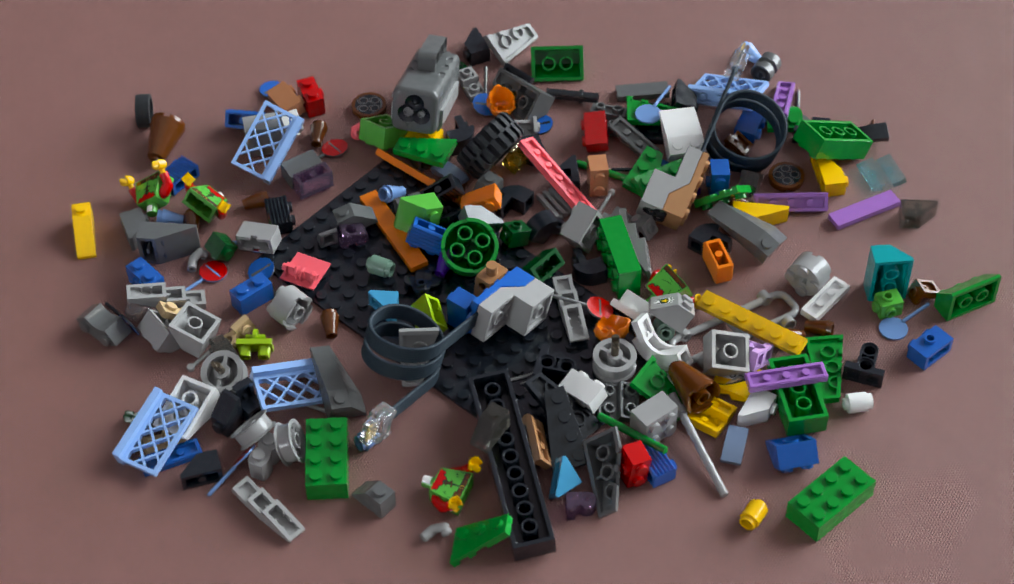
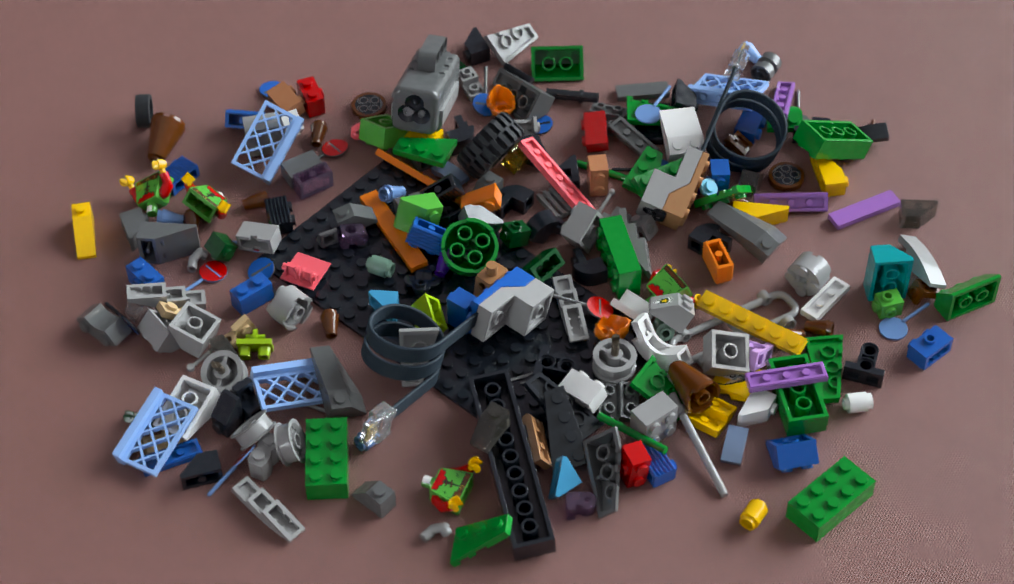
clear light blue slope [856,153,907,192] -> none
none -> medium azure plate [699,178,718,196]
none -> slope [898,234,947,289]

